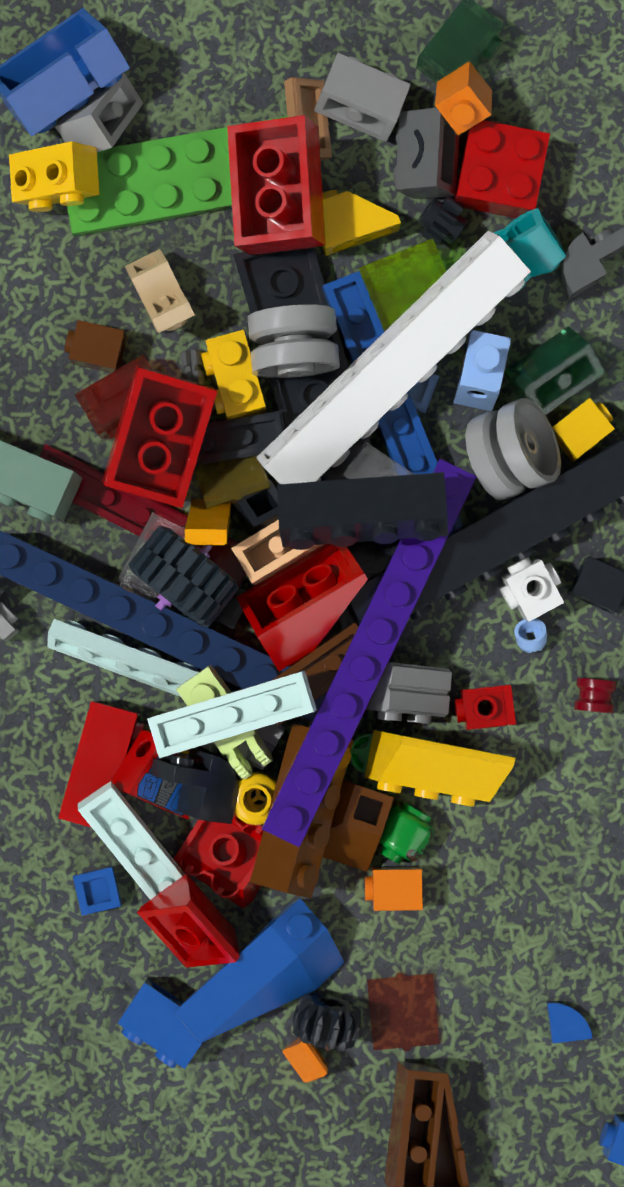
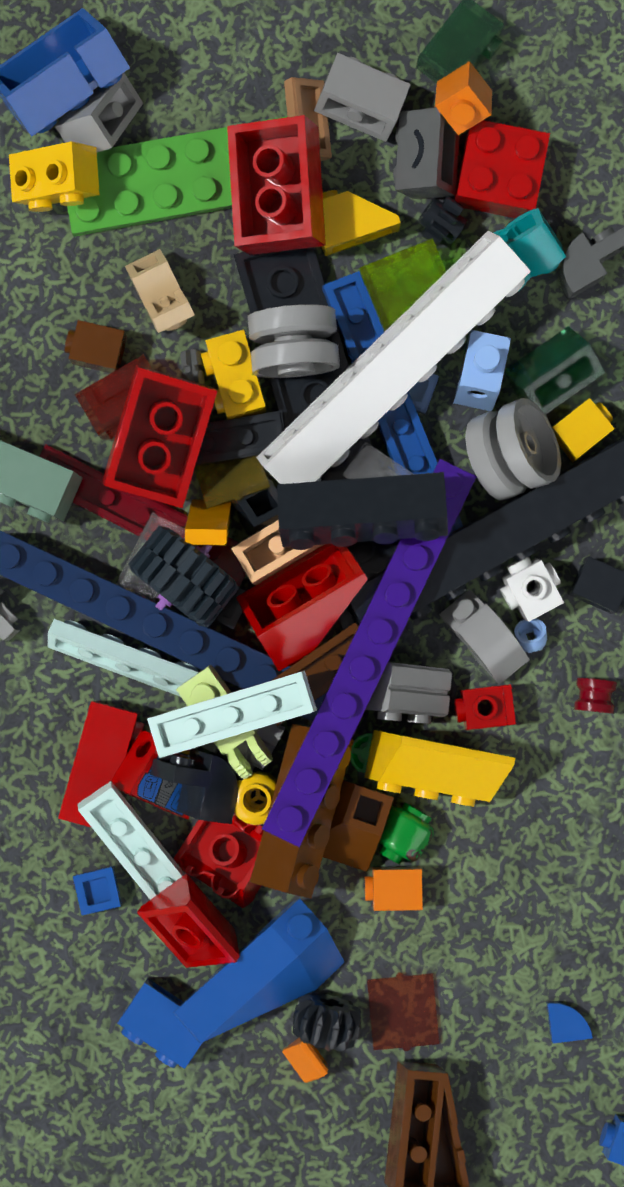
none -> light grey brick [439,589,530,685]

